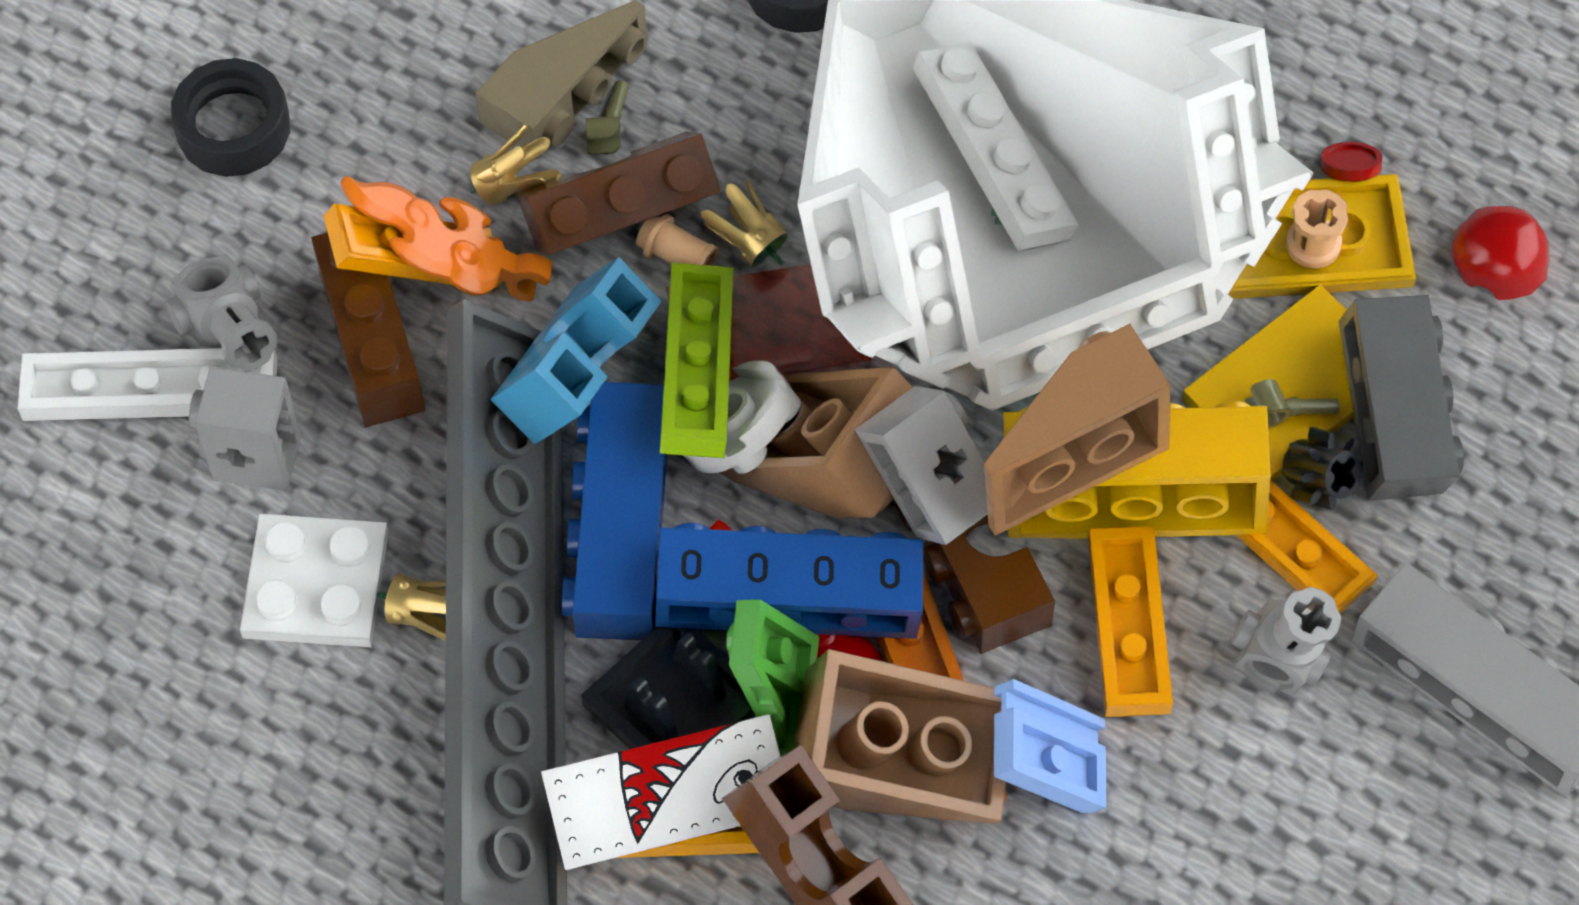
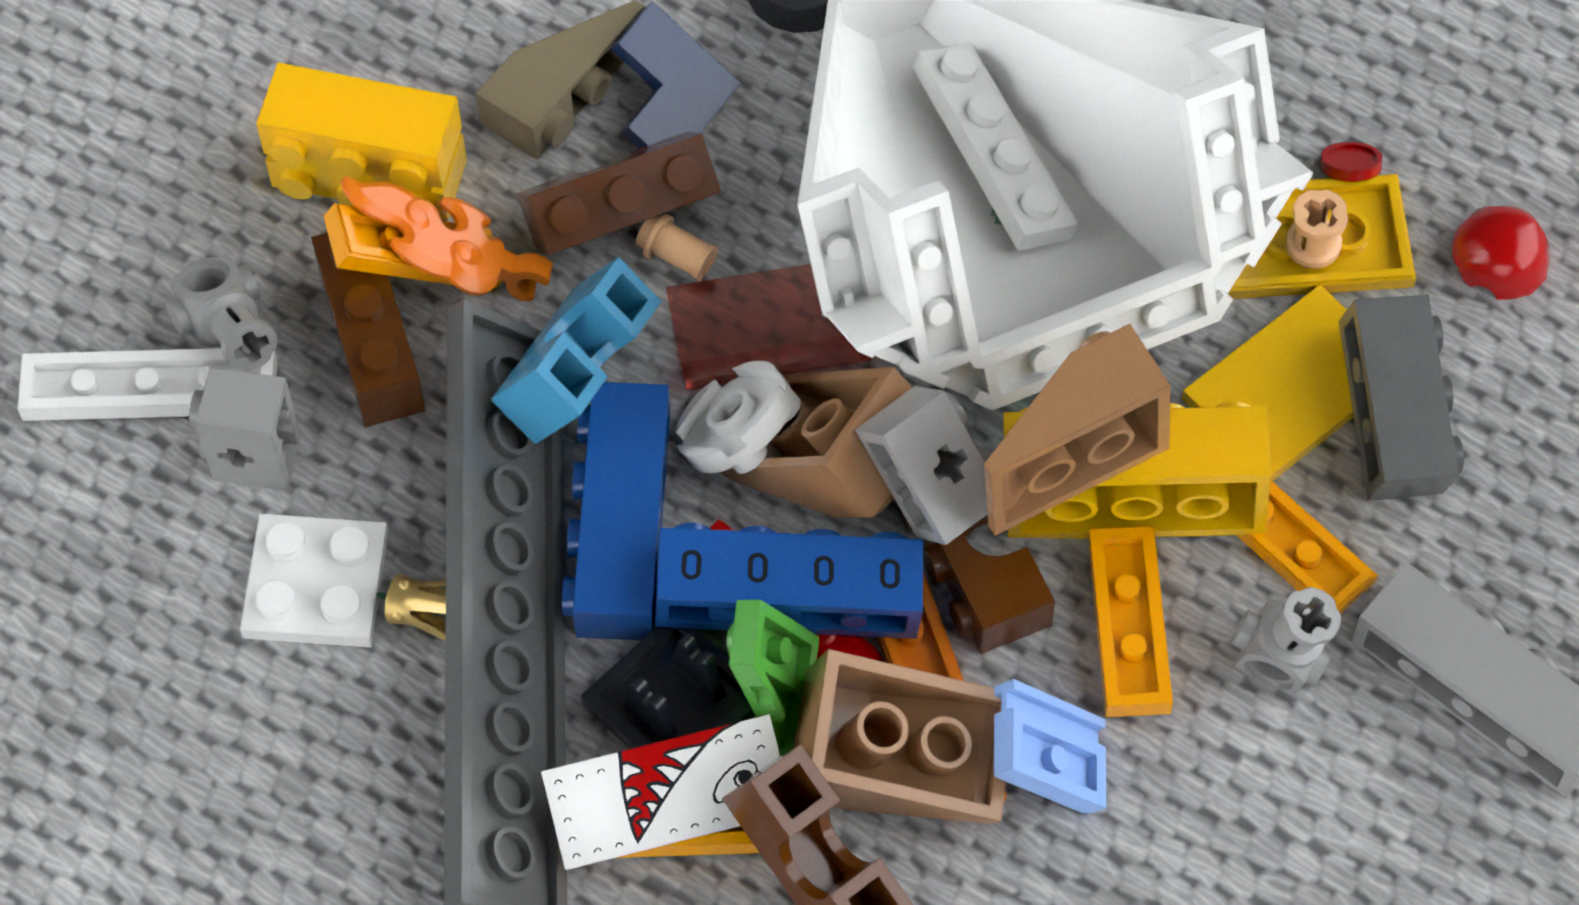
black tyre [171,58,291,177] -> none
pearl gold piece [470,124,562,206] -> none
olive hand [586,80,629,154] -> none
lime plate [660,262,734,459] -> none
pearl gold piece [701,179,788,268] -> none
olive hand [1245,379,1339,429] -> none
black gear [1281,427,1363,510] -> none
none -> yellow piece [256,62,467,221]
none -> tile [611,1,741,149]

